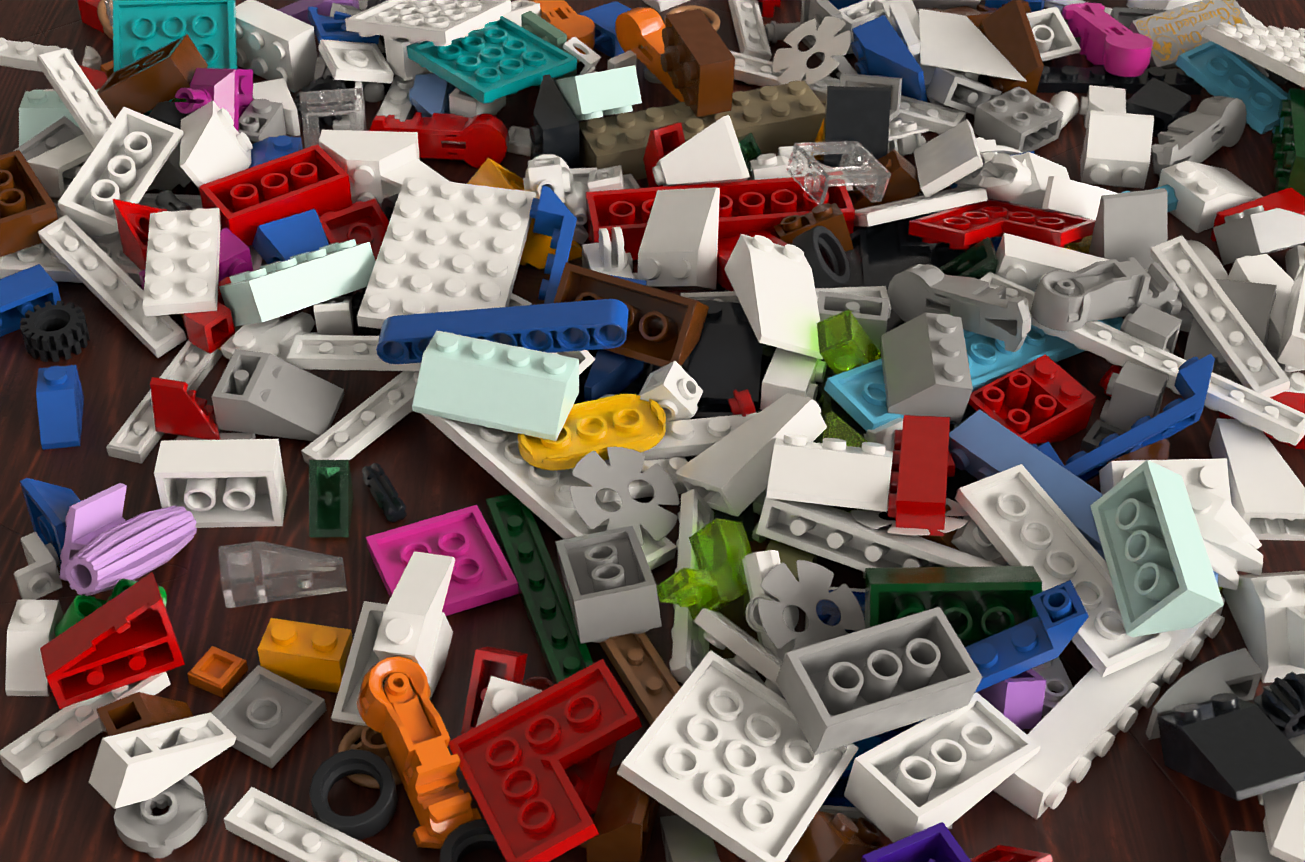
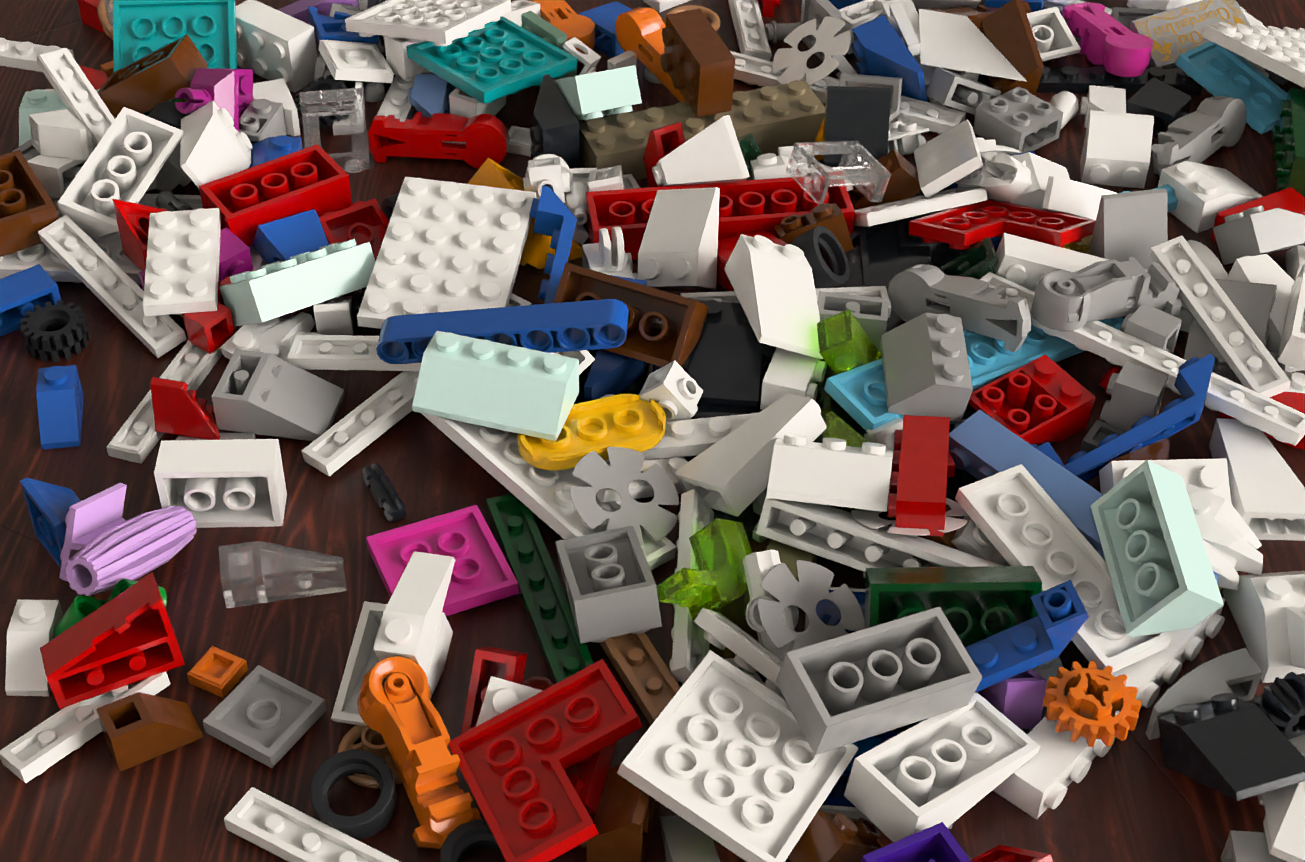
white bracket [14,532,62,600] -> none
white animal [82,46,102,70] -> none
white slope [89,712,236,809] -> none
light grey plate [114,774,208,858] -> none
light orange brick [257,618,353,693] -> none
clear green slope [309,460,354,537] -> none
white slope [319,130,450,207] -> none
red plate [728,389,756,417] -> none
none -> white slope [29,109,92,160]
none -> orange gear [1043,661,1141,747]

